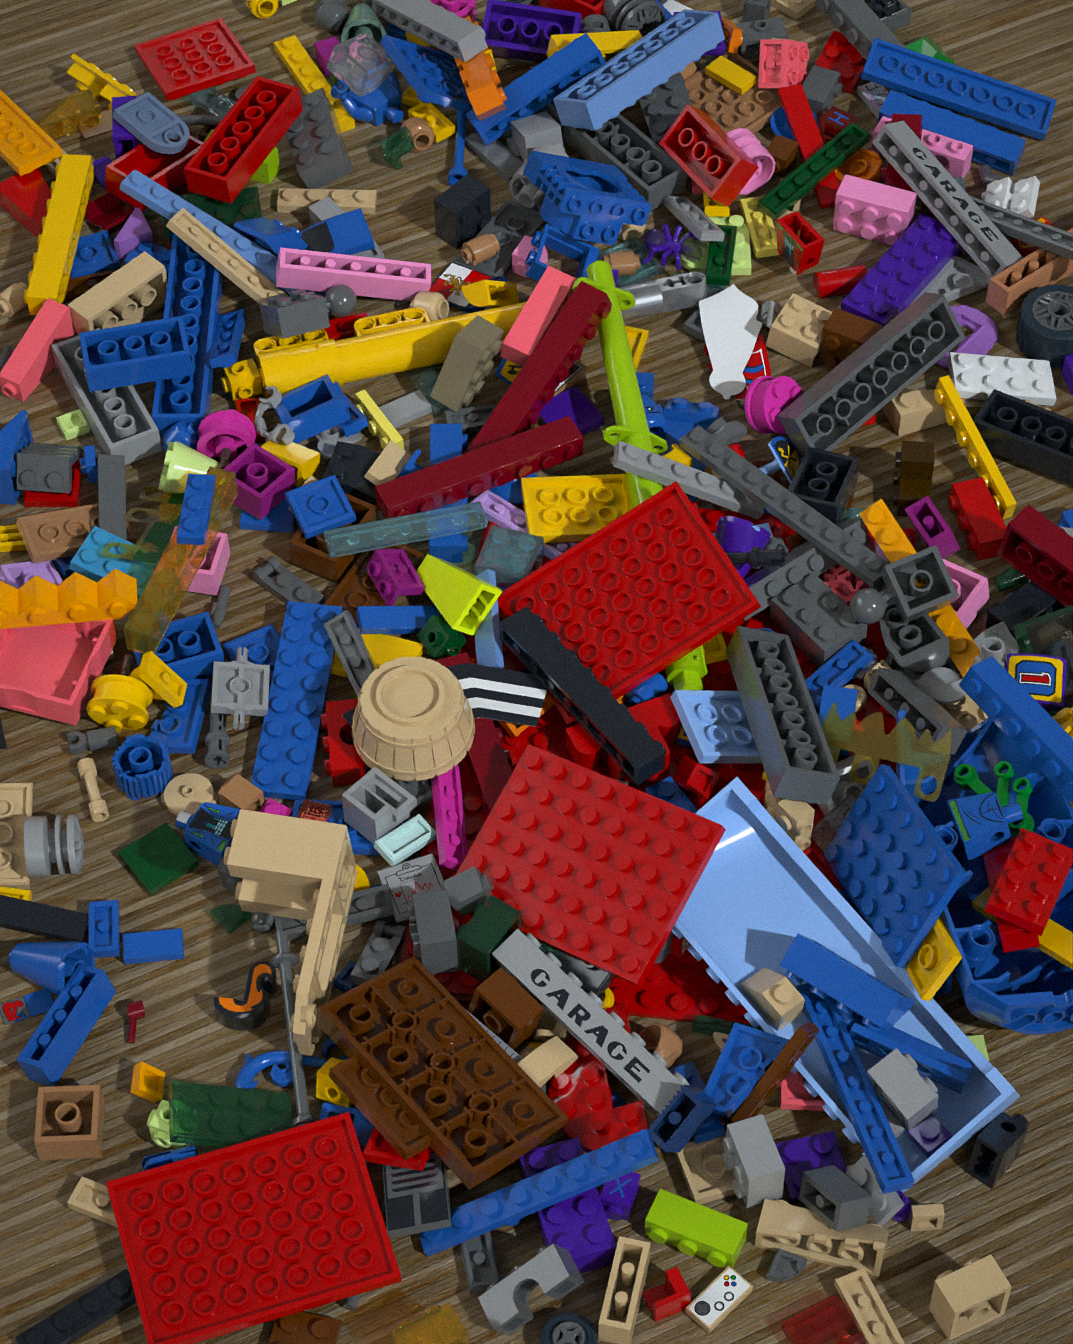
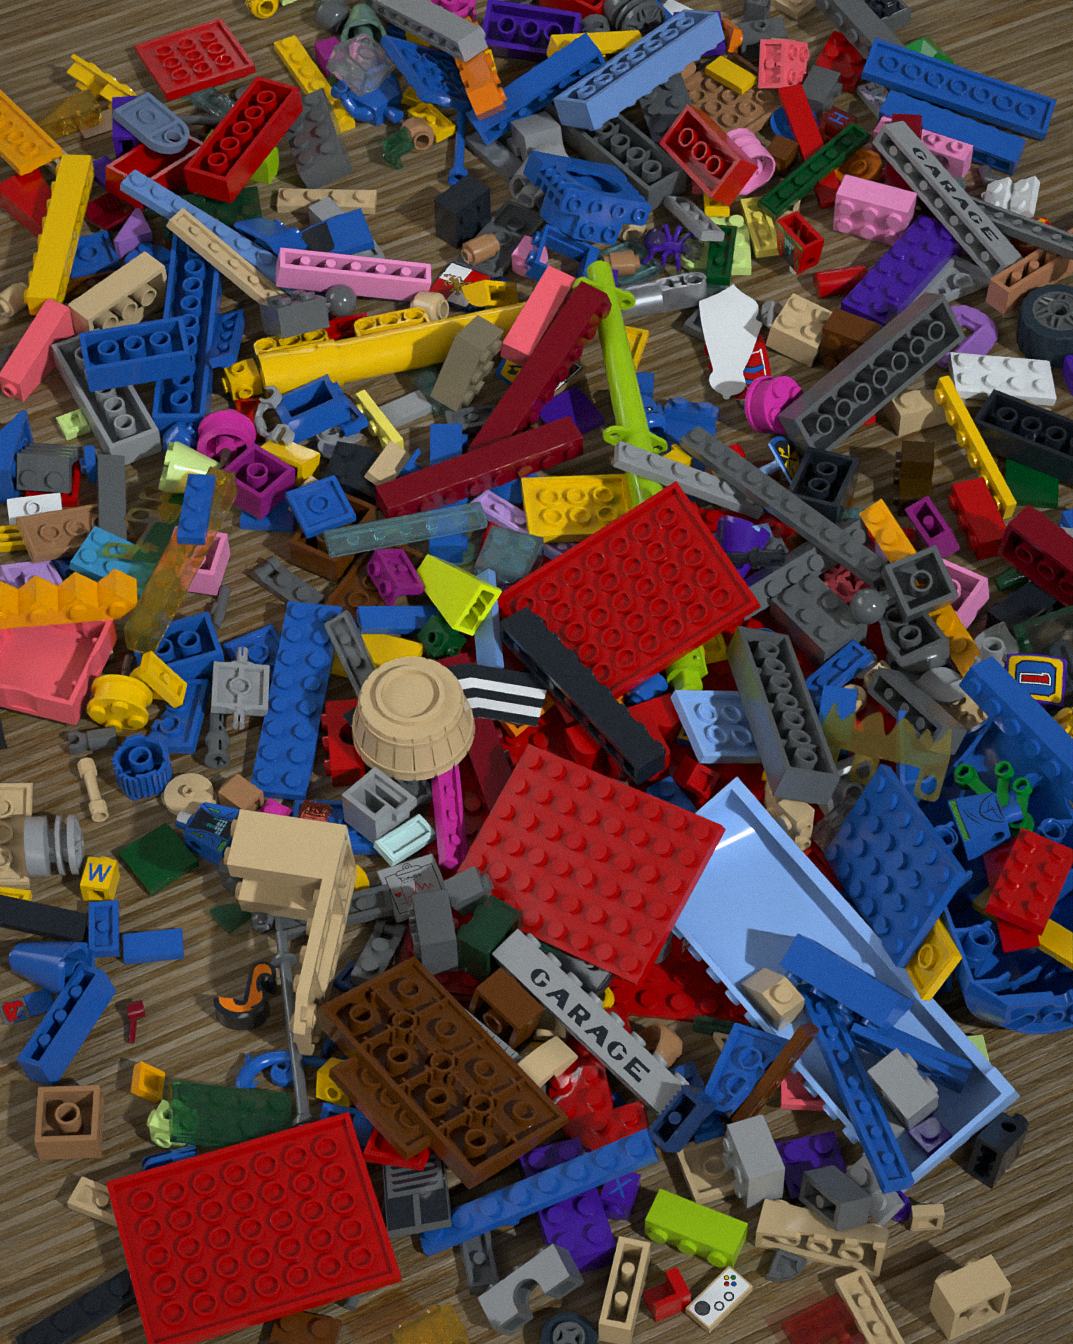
dark grey piece [706,417,747,446] -> none
none -> white plate [7,493,63,525]
none -> yellow brick [80,856,120,902]
none -> dark green tile [1005,459,1059,509]

